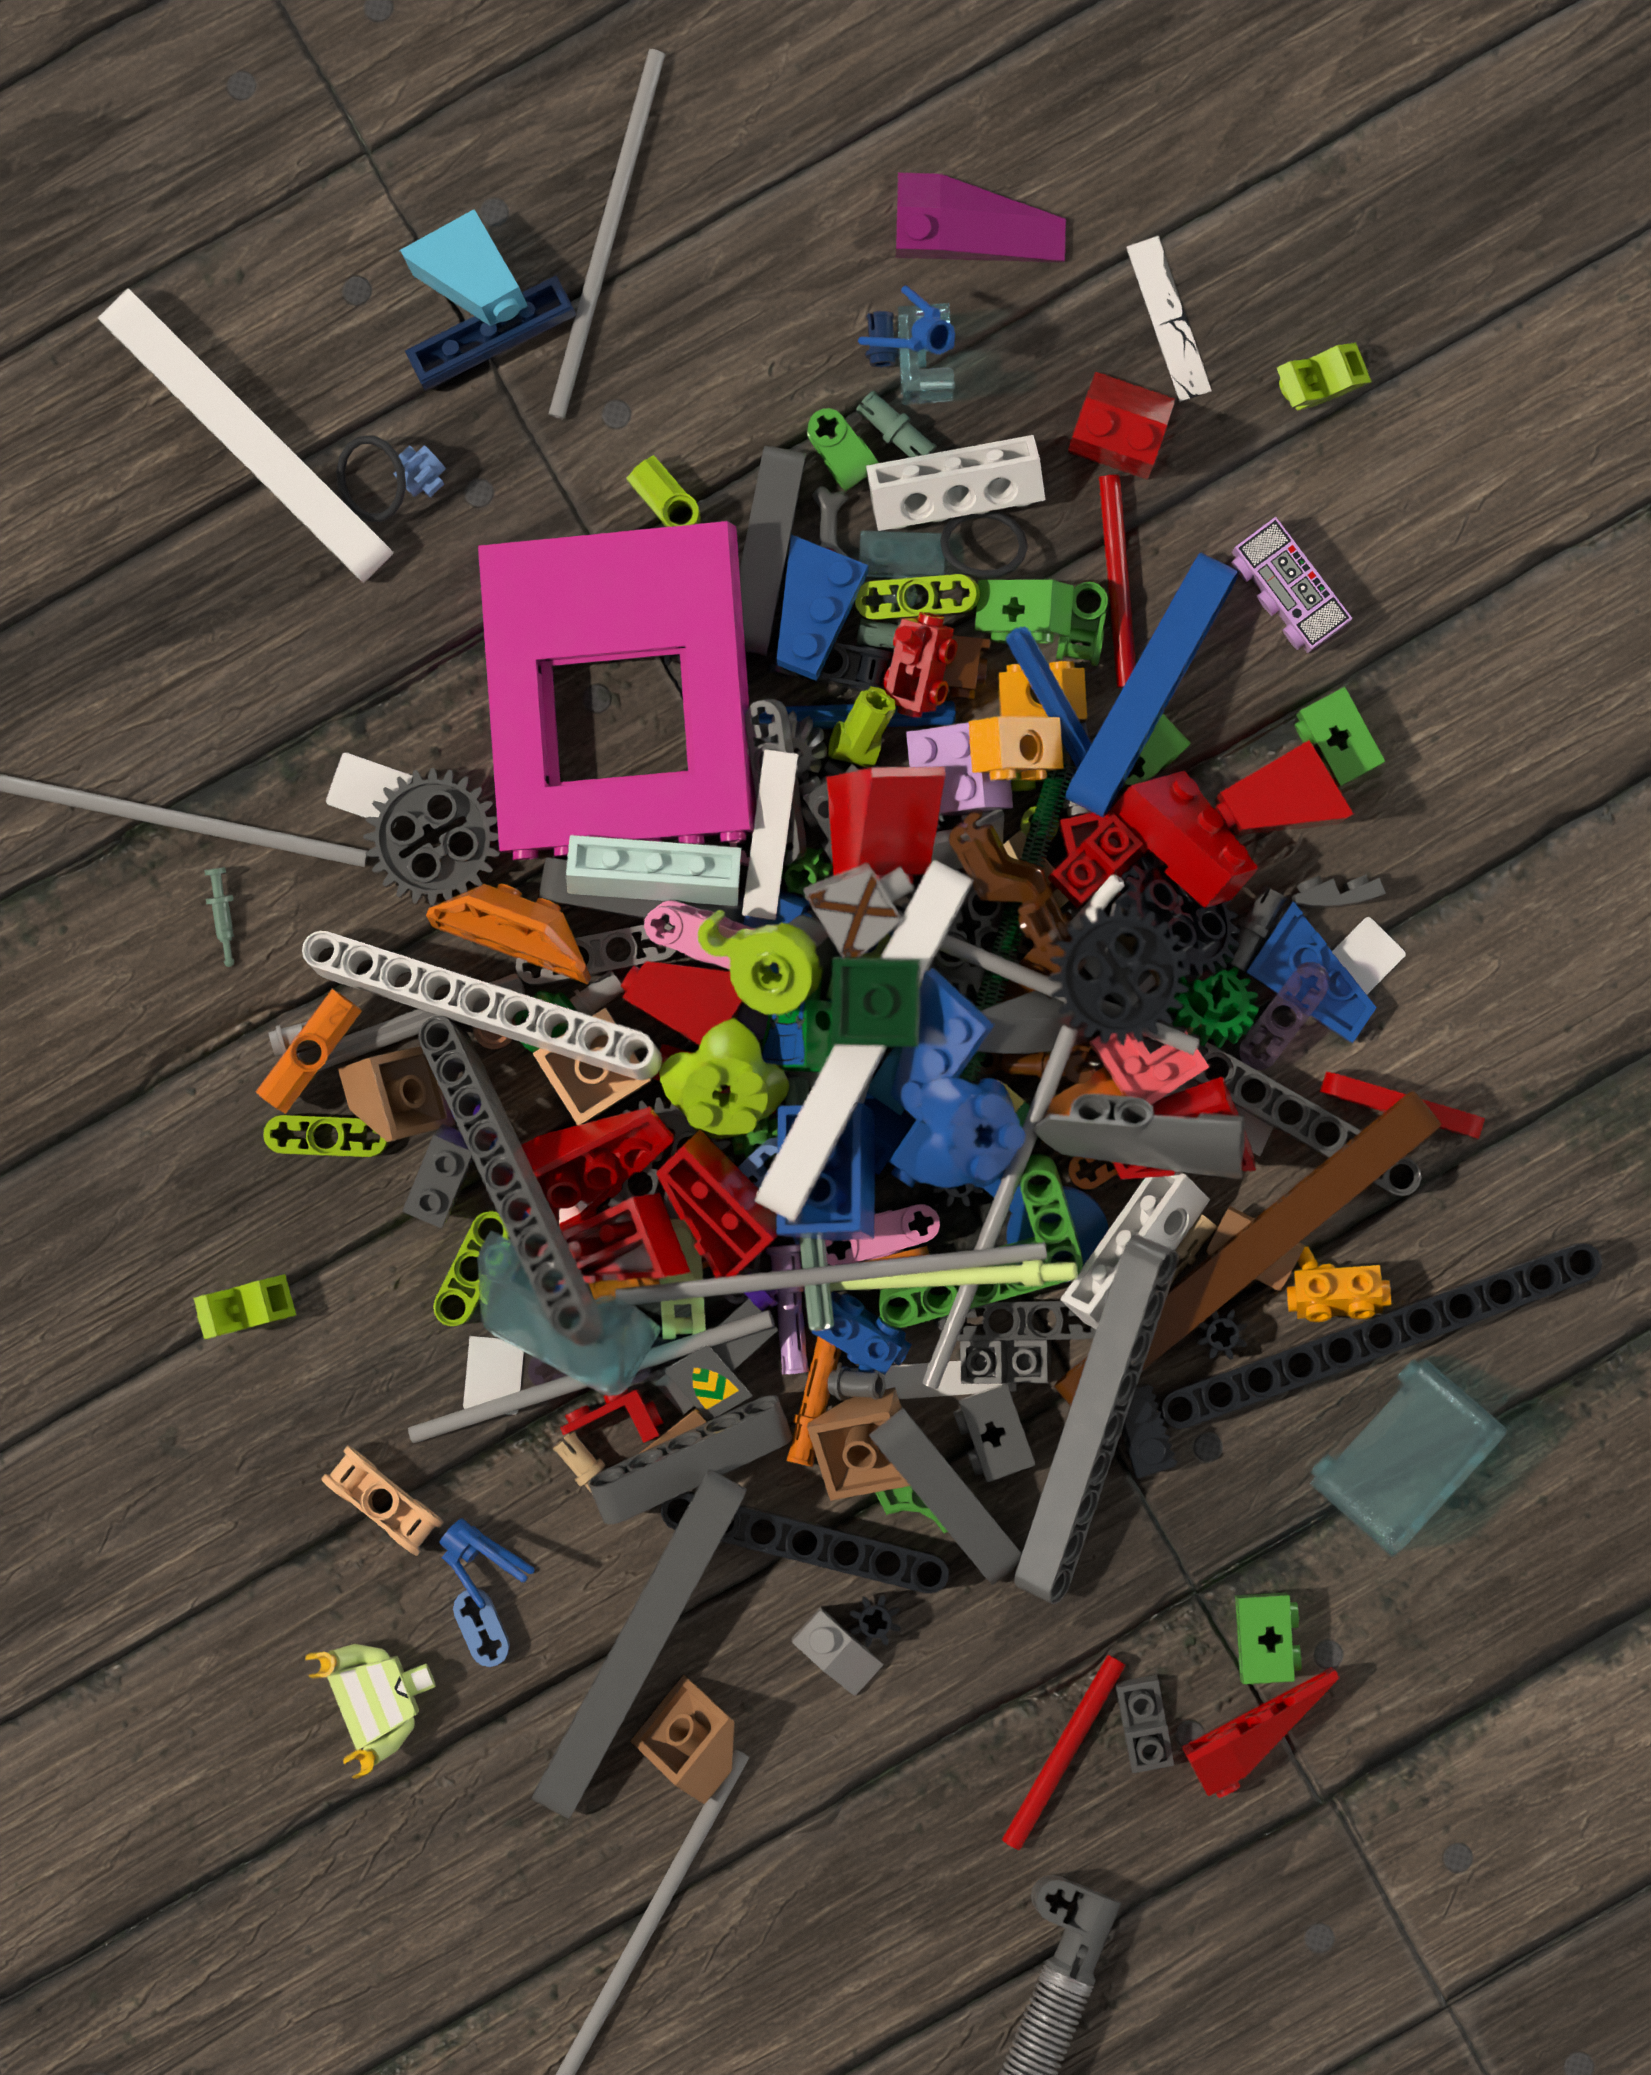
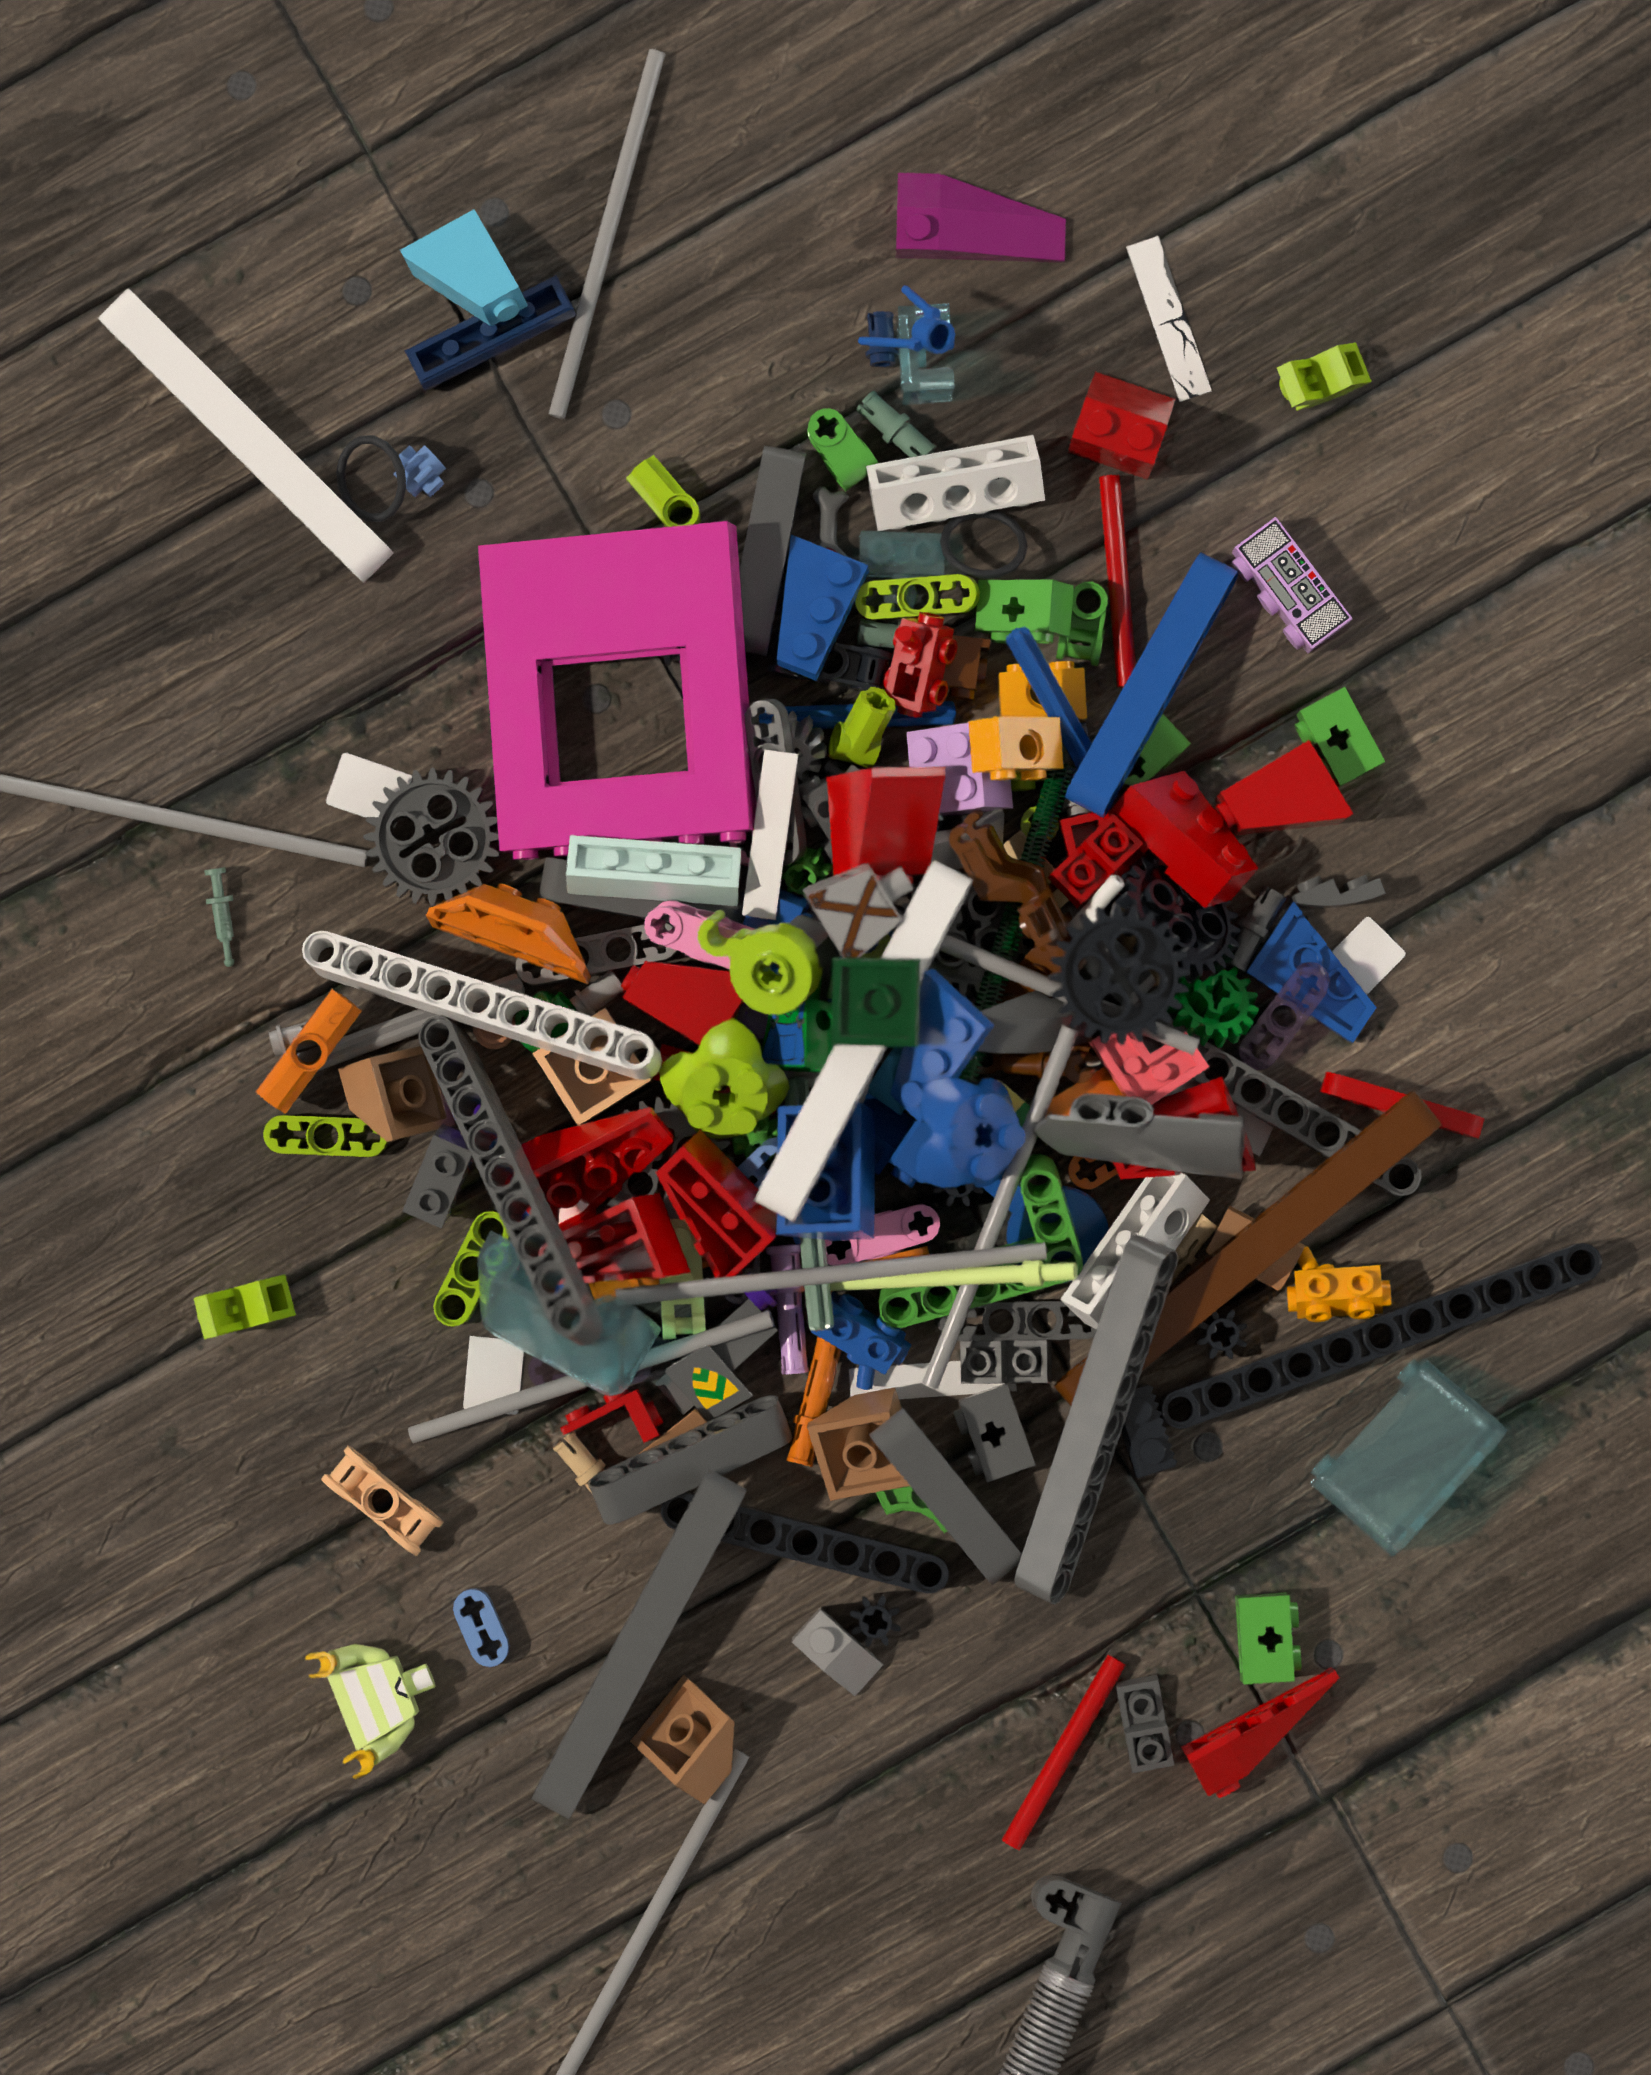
blue plant [440,1518,535,1608] -> none
dark grey pin [828,1366,886,1400] -> none

